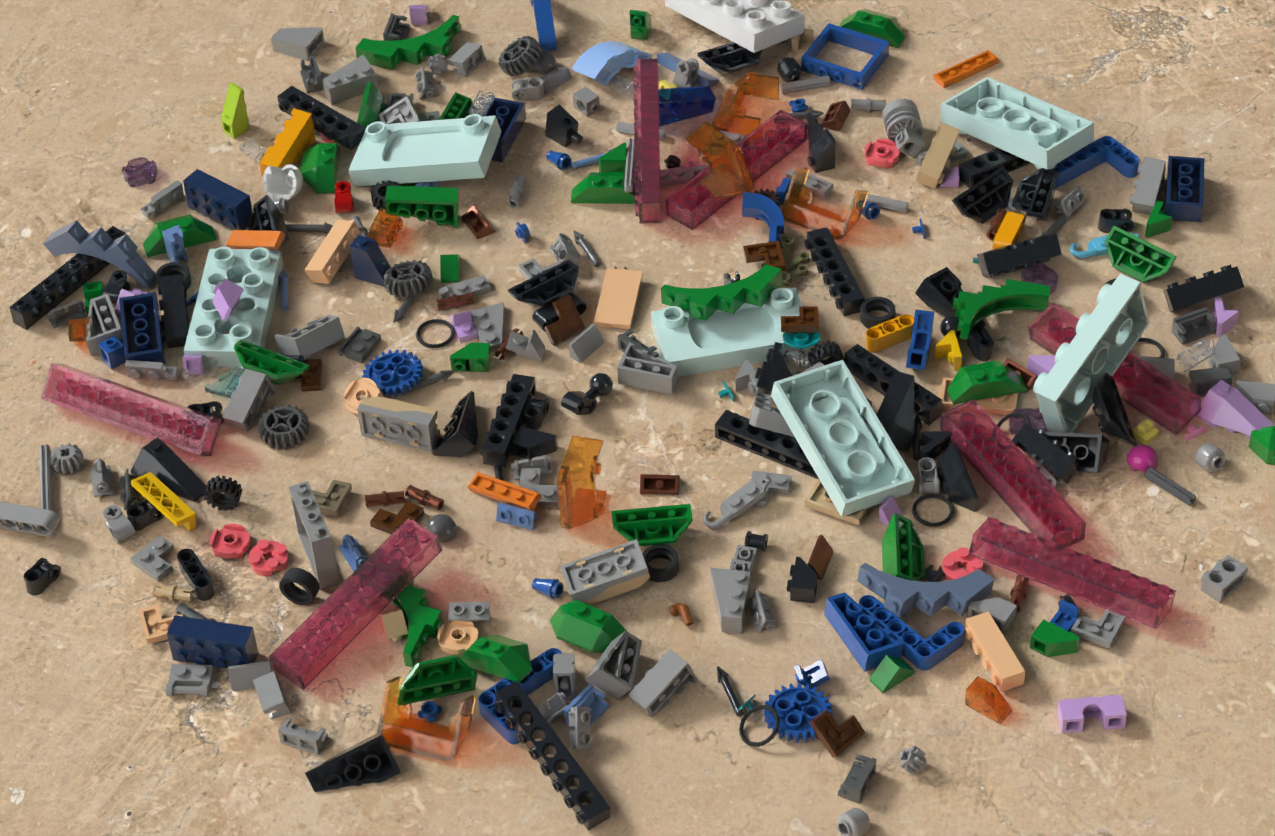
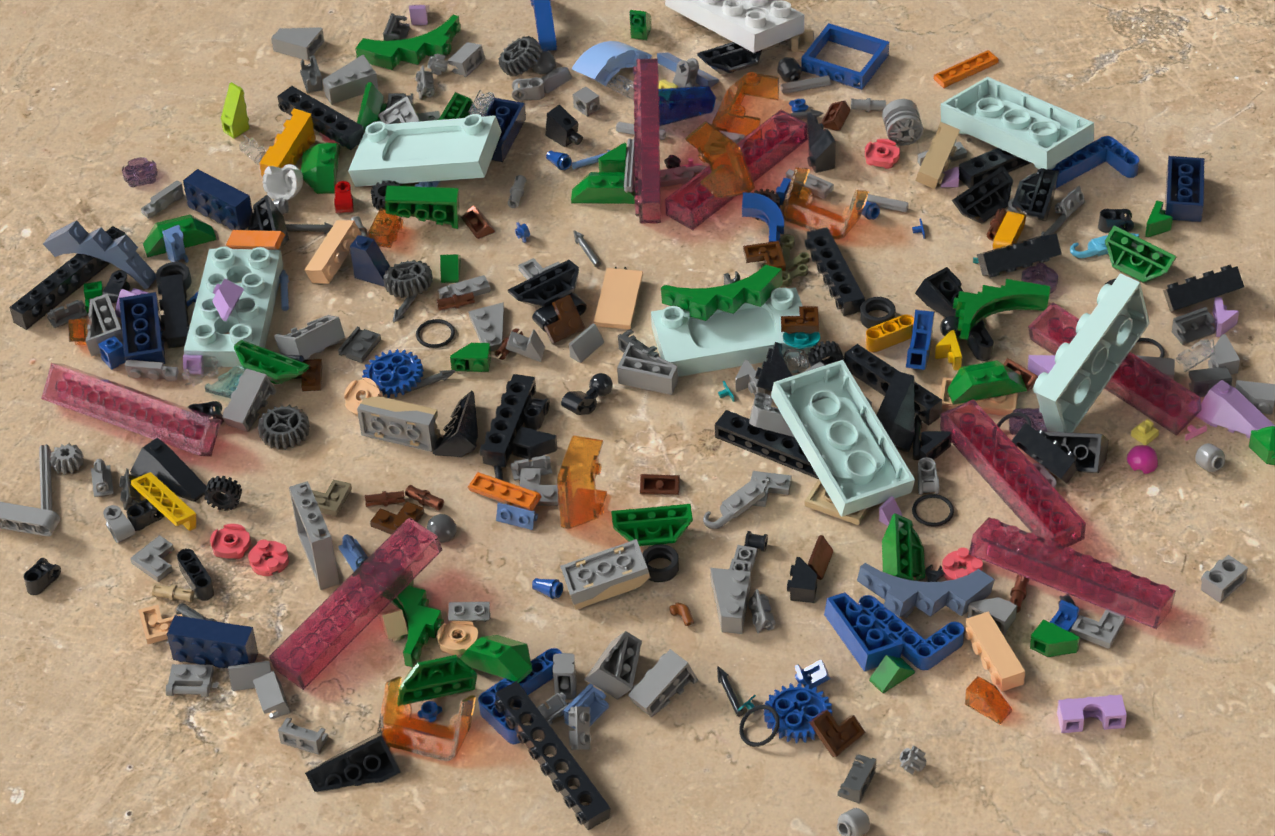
black tyre [279,568,320,605] -> none
lavender slope [450,310,478,343] -> none
light grey piece [549,233,580,265] -> none
green wedge [550,600,628,653] -> none
green wedge [839,9,905,48] -> none
light grey brick [895,127,925,158] -> none
black wedge [936,442,979,512] -> none
black wedge [1092,372,1138,446] -> none
light grey wedge [1130,157,1166,215] -> none
black axle [1145,467,1196,505] -> none

